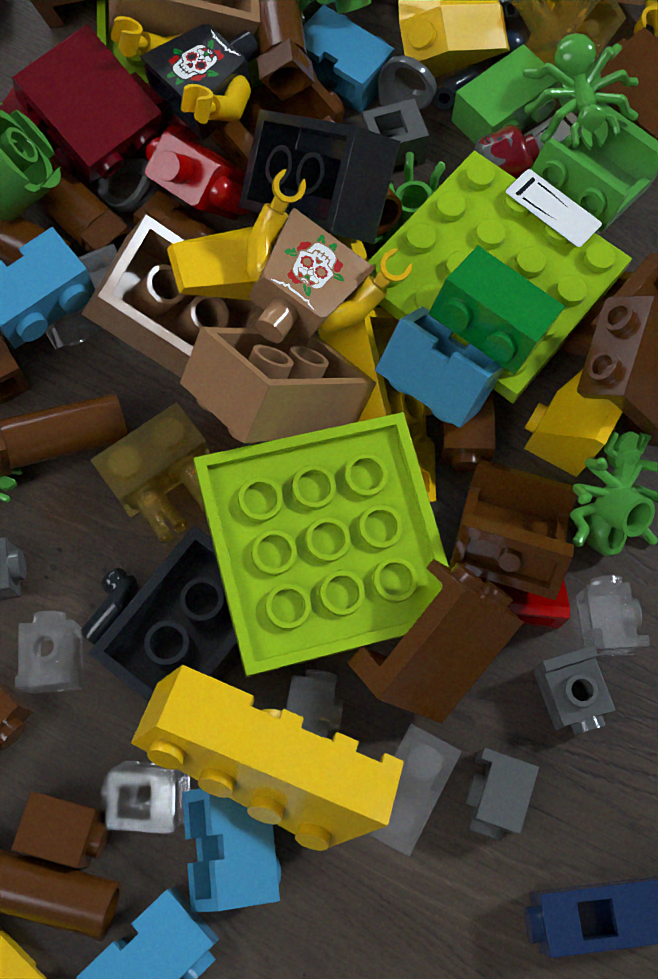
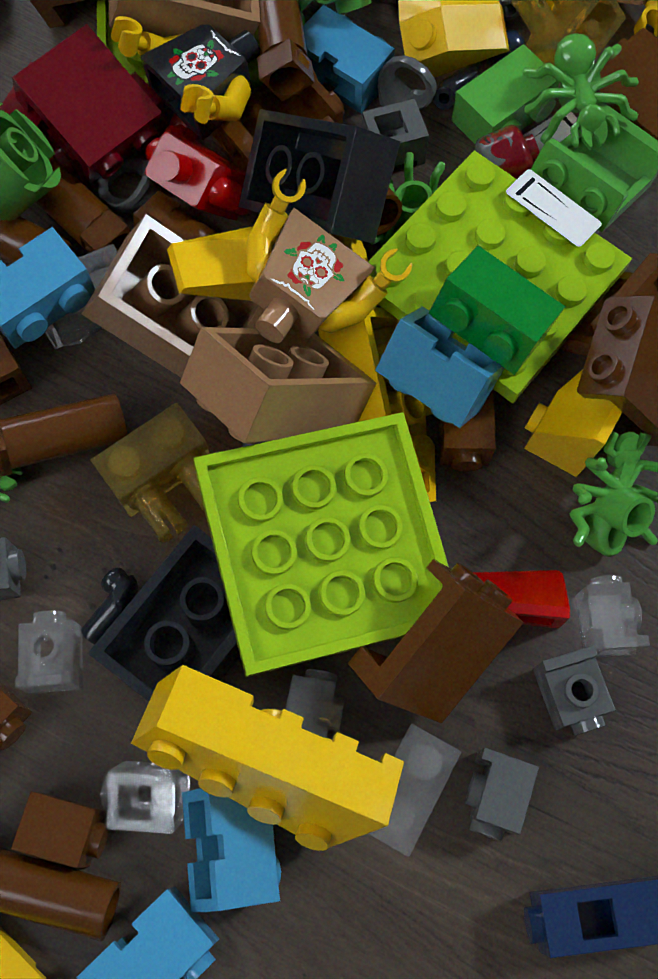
reddish brown panel [449,460,577,600] -> none

